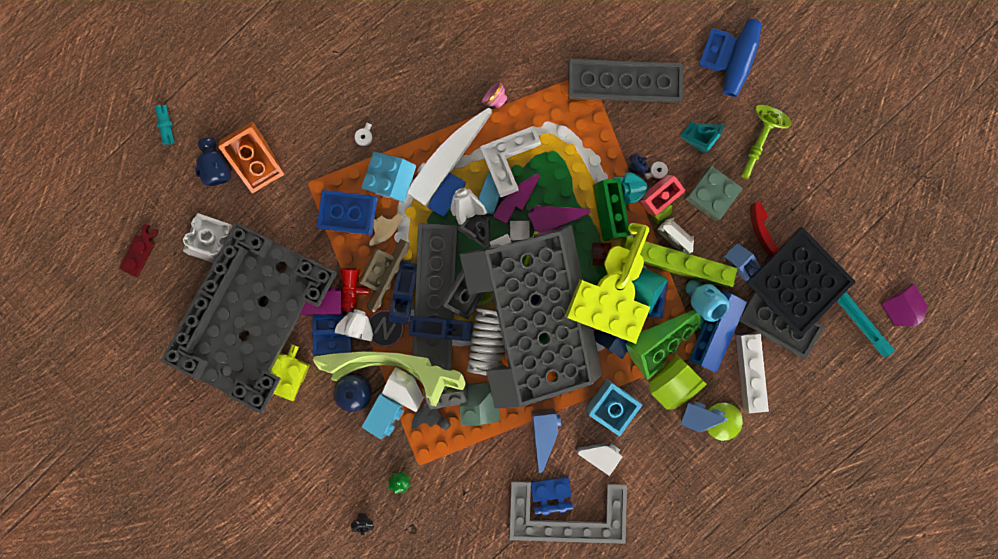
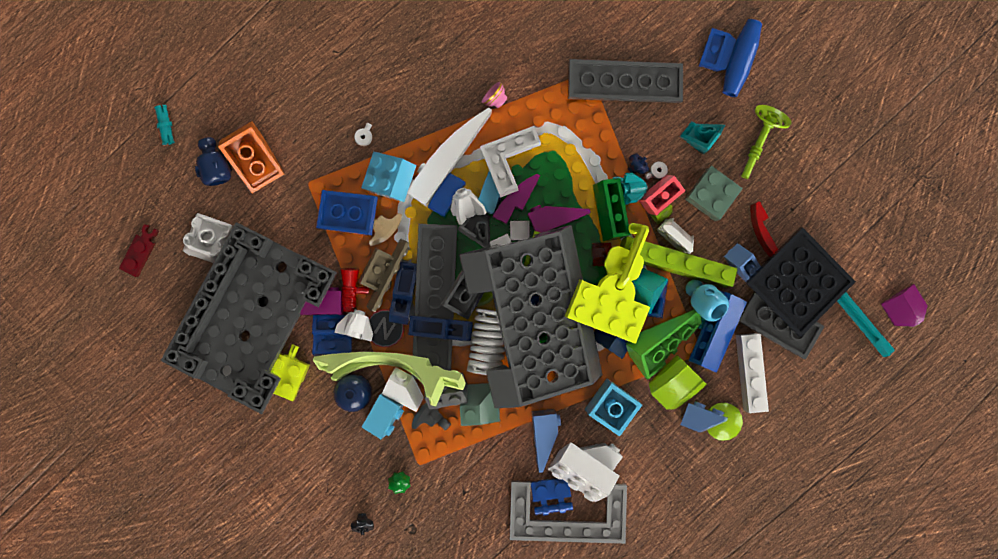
none -> white brick [548,442,619,502]

